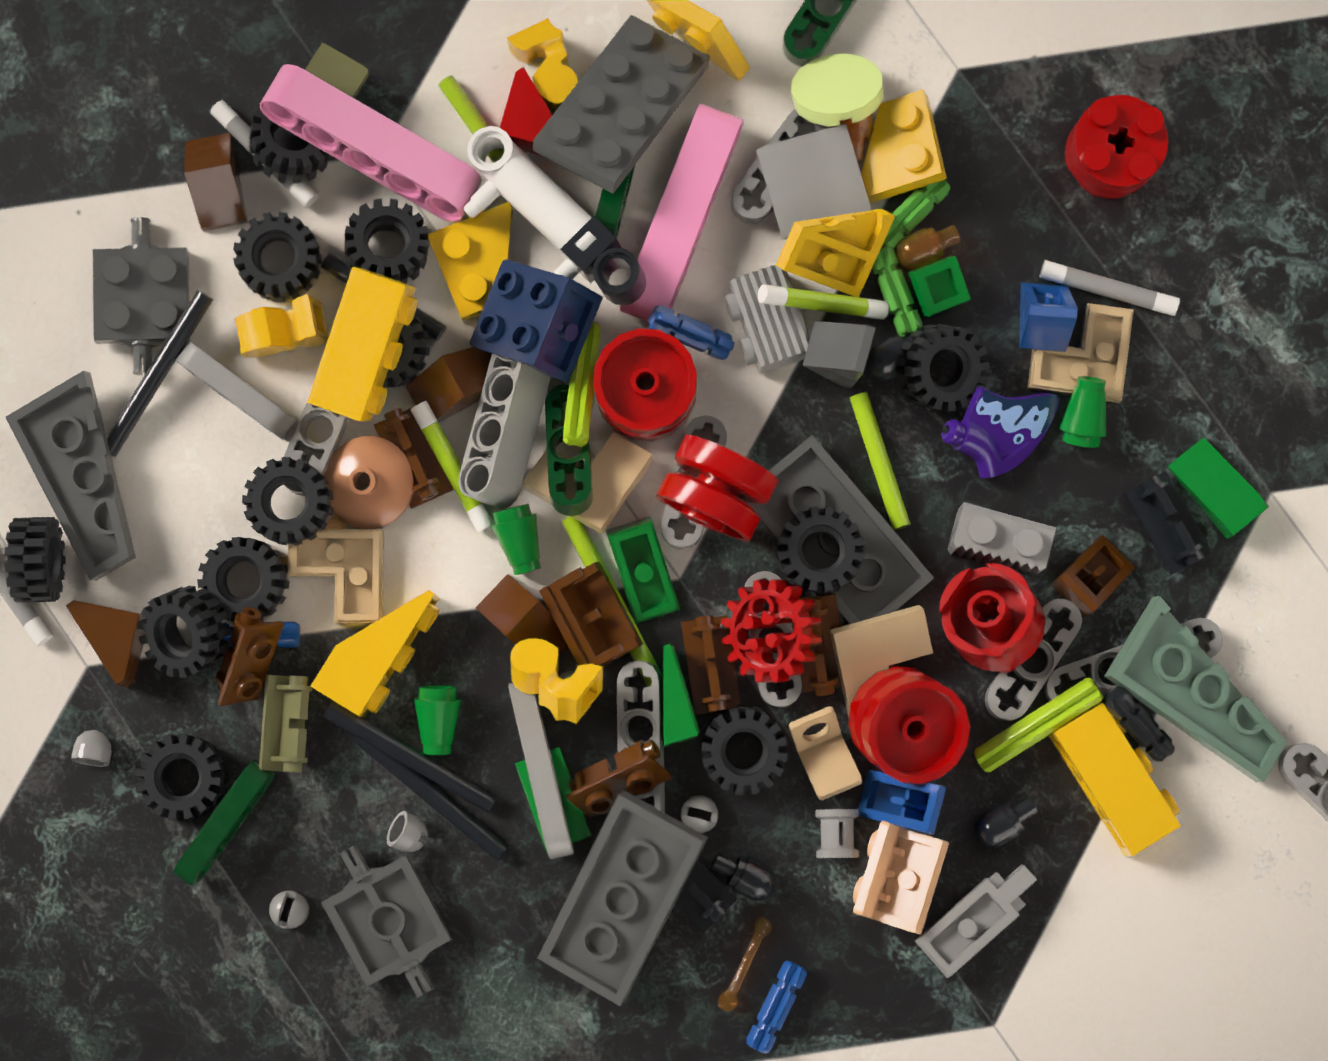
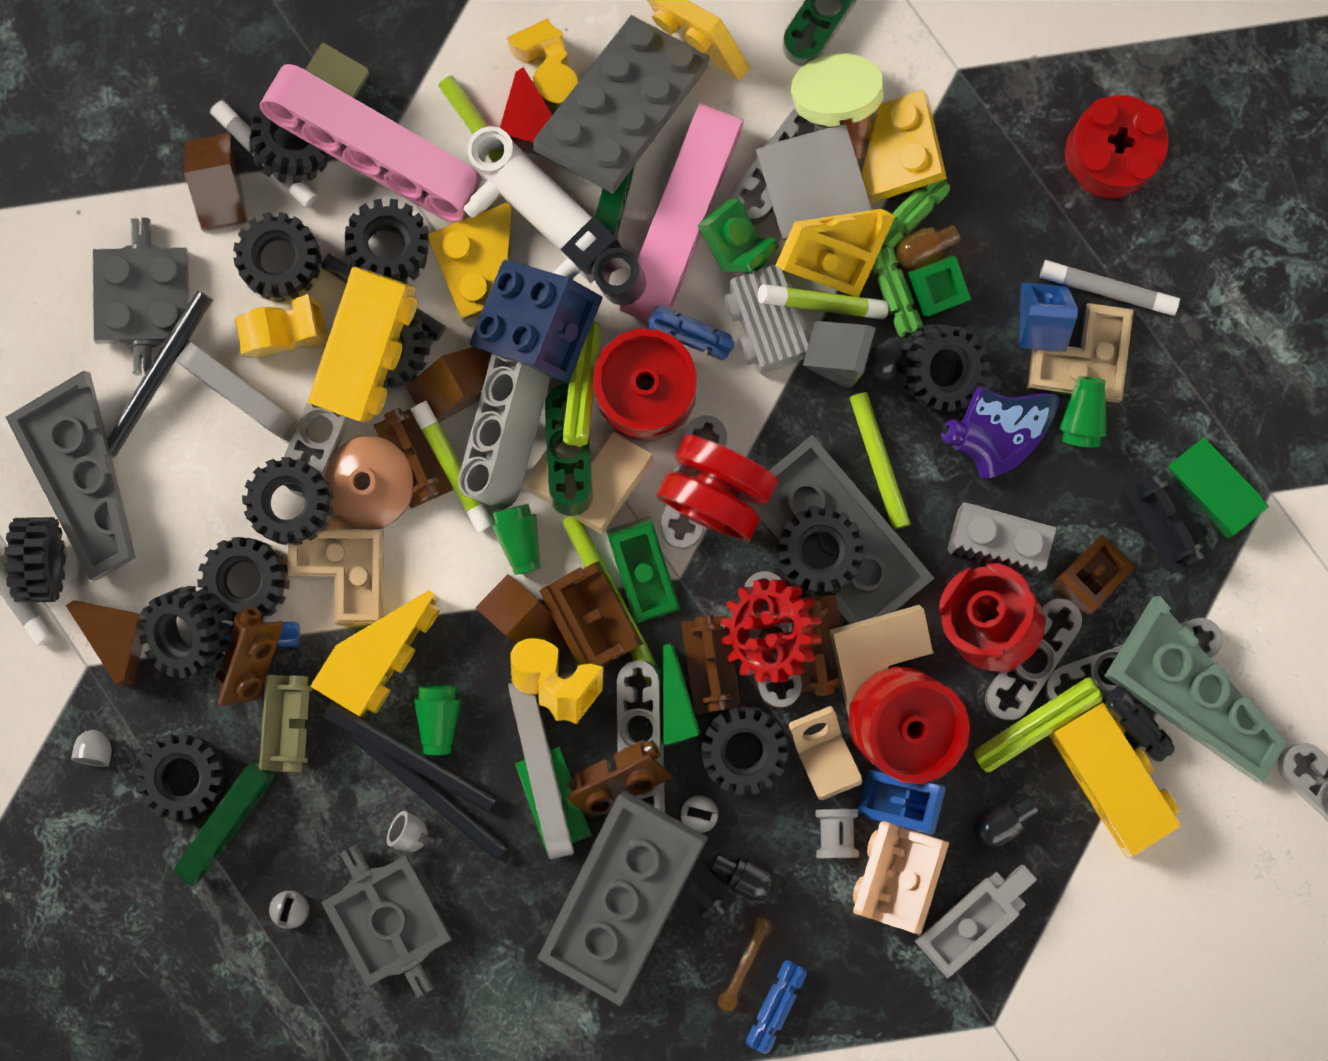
none -> green bracket [697,199,779,274]

